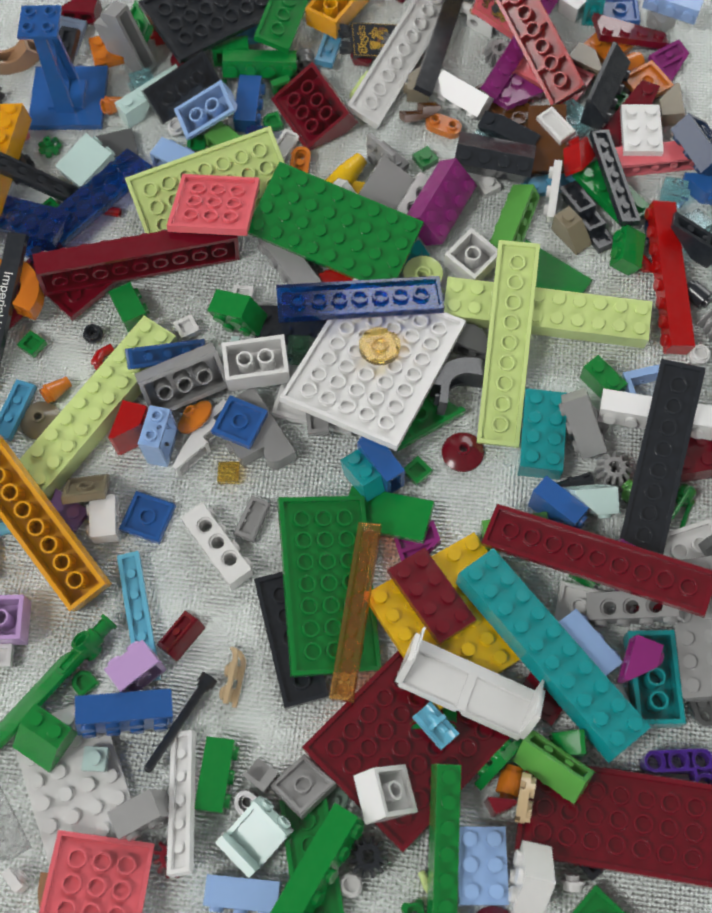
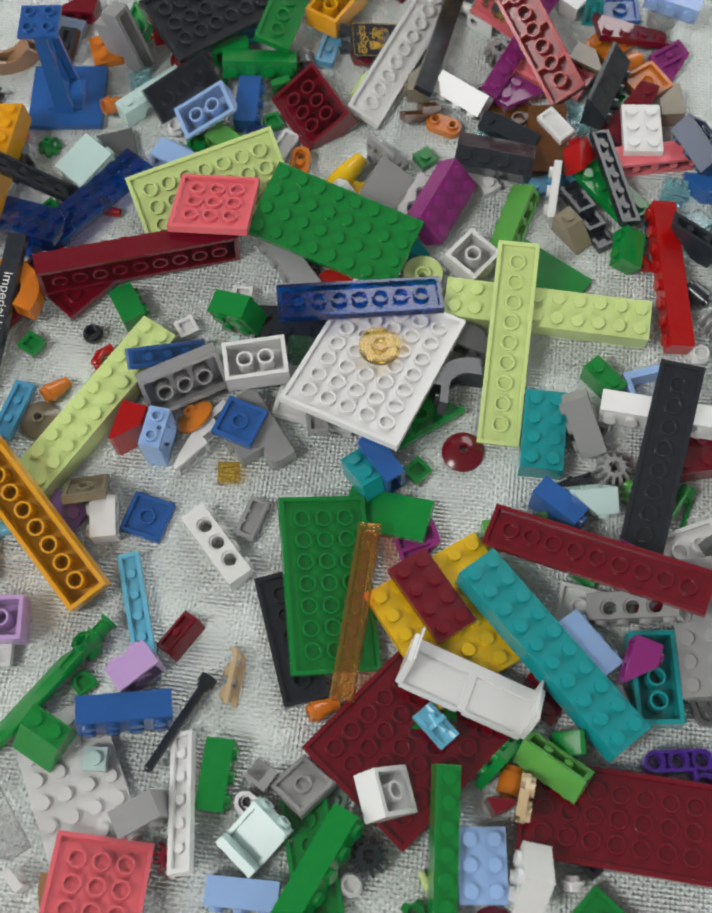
none -> orange cone [305,696,341,723]

